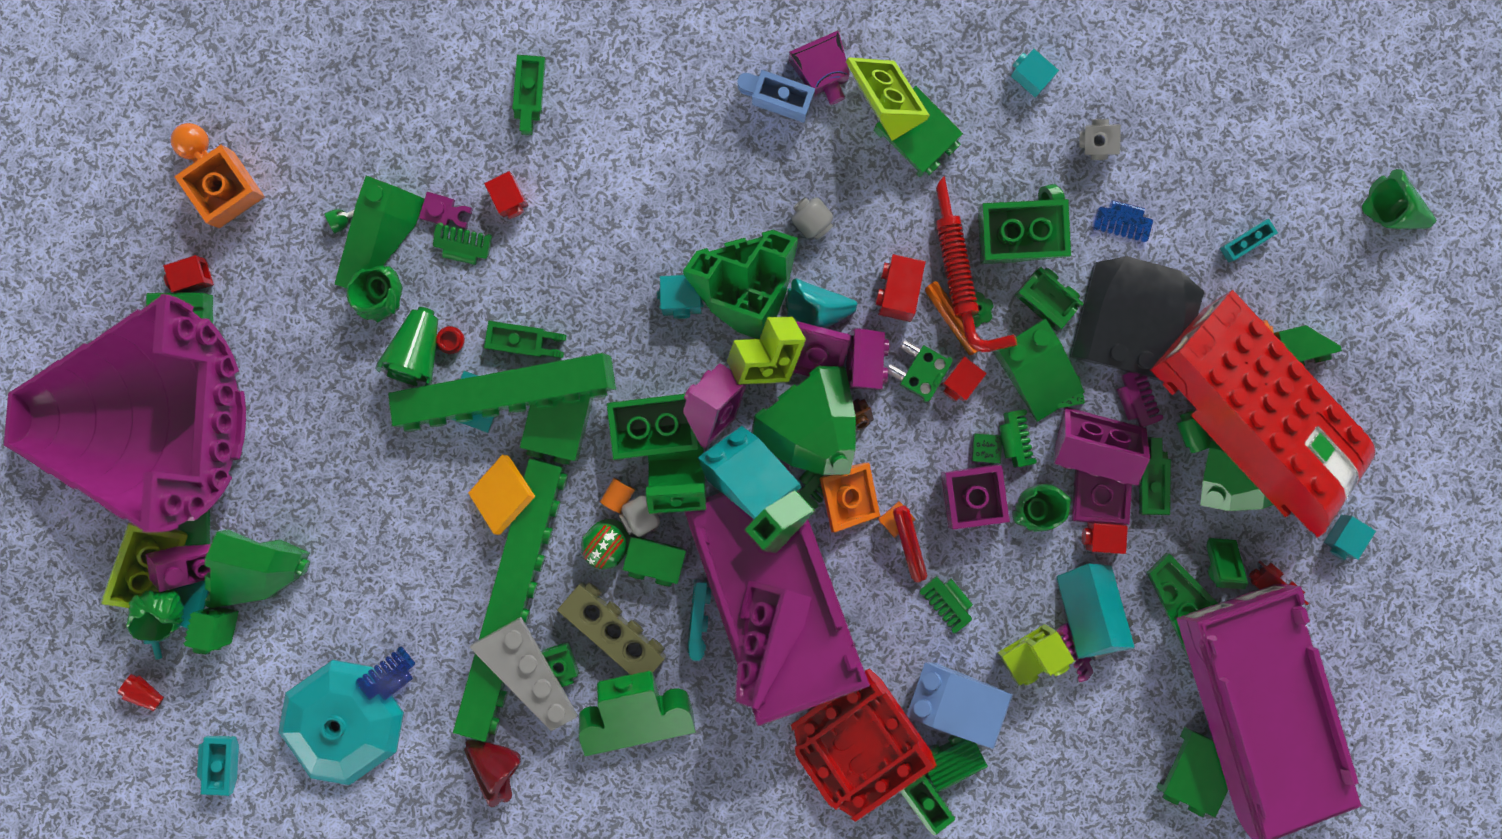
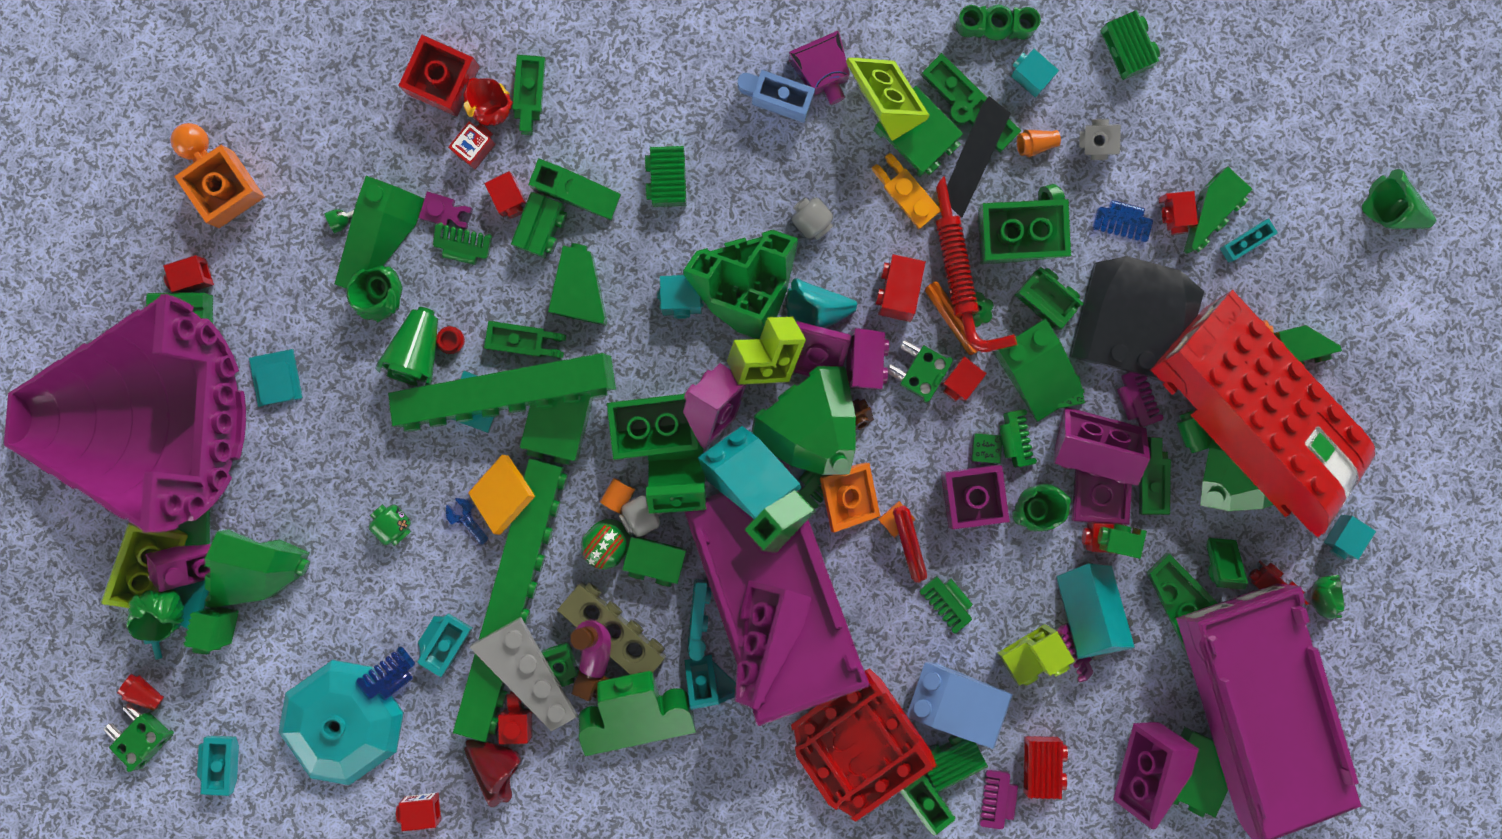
none -> green piece [104,703,174,772]
none -> teal piece [249,349,303,407]
none -> green head [368,504,411,546]
none -> red brick [396,793,442,832]
none -> red brick [398,34,480,117]
none -> teal slope [417,613,473,677]
none -> clear blue bar [446,498,488,545]
none -> red brick [448,121,496,170]
none -> red hair [463,78,513,126]
none -> red brick [498,691,533,744]
none -> green brick [511,192,567,259]
none -> green slope [528,158,621,220]
none -> green slope [548,243,607,326]
none -> piece [570,620,611,701]
none -> green brick [645,146,687,207]
none -> teal slope [684,655,736,710]
none -> light orange hinge [872,153,941,229]
none -> green hinge [921,53,1021,153]
none -> black sticker [947,96,1011,218]
none -> green piece [955,4,1041,41]
none -> magenta piece [979,770,1018,829]
none -> orange cone [1016,130,1061,158]
none -> red brick [1023,736,1068,799]
none -> green brick [1098,523,1147,559]
none -> green brick [1100,10,1160,80]
none -> magenta slope [1113,722,1199,830]
none -> red brick [1159,191,1198,235]
none -> green slope [1184,166,1252,254]
none -> green hair [1310,575,1344,619]

